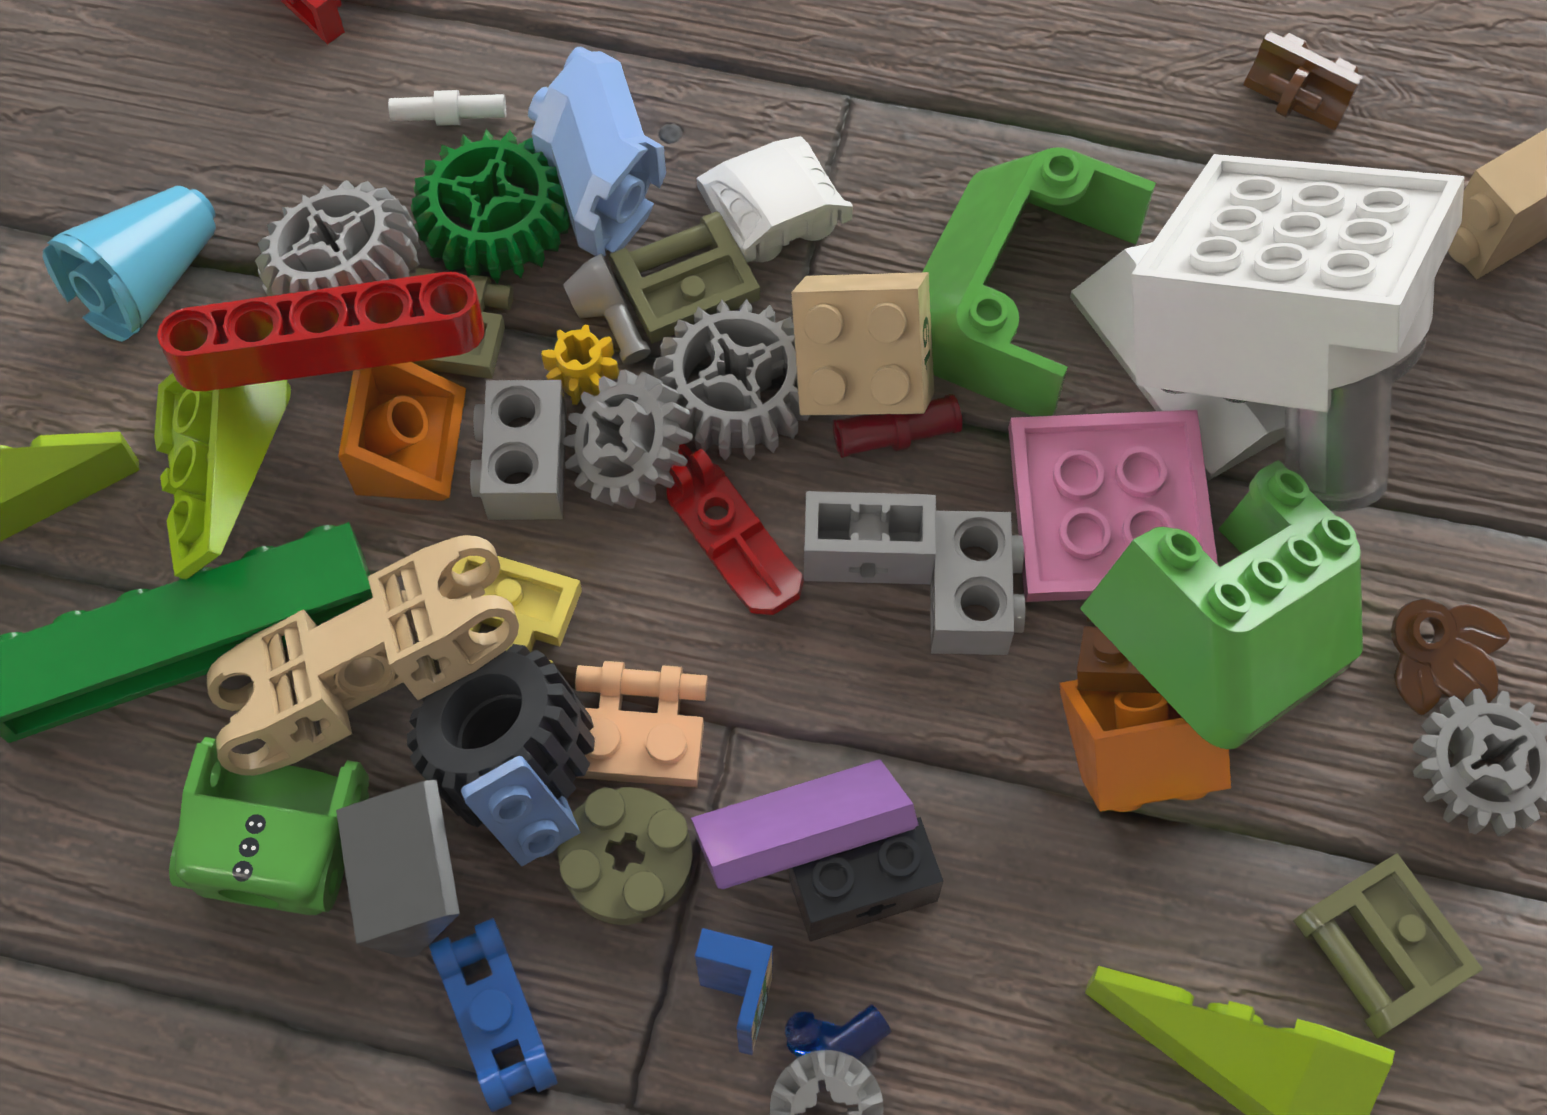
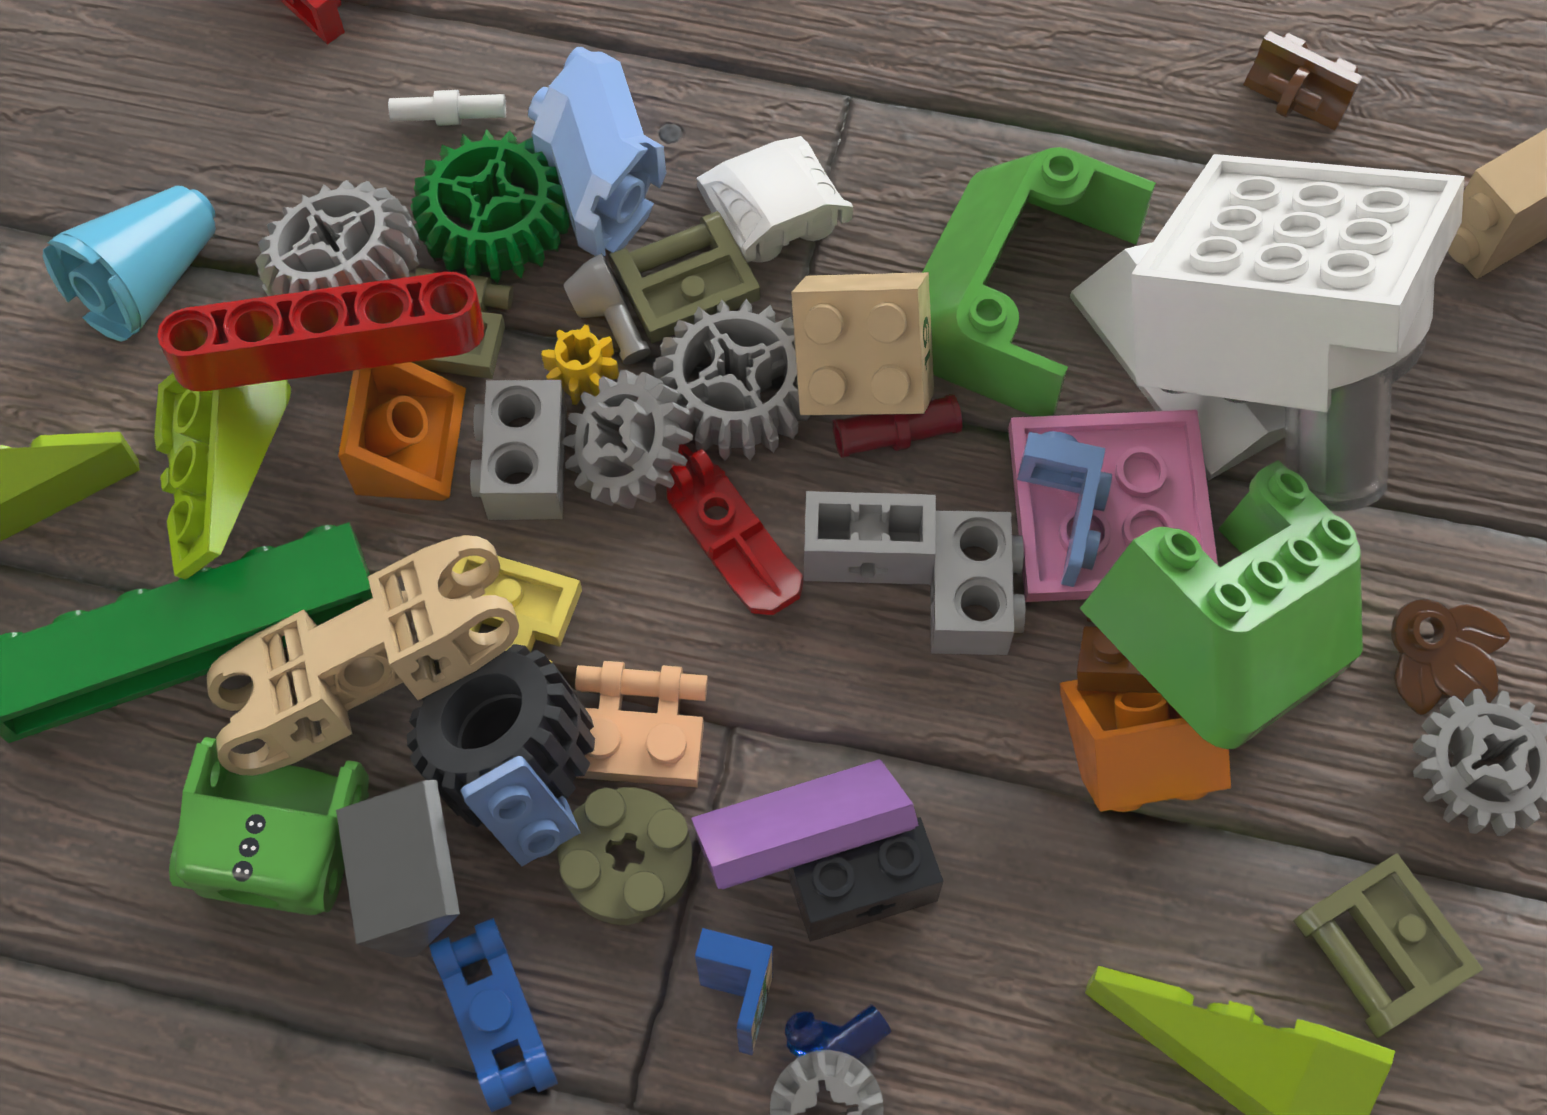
none -> medium blue bracket [1017,431,1112,587]

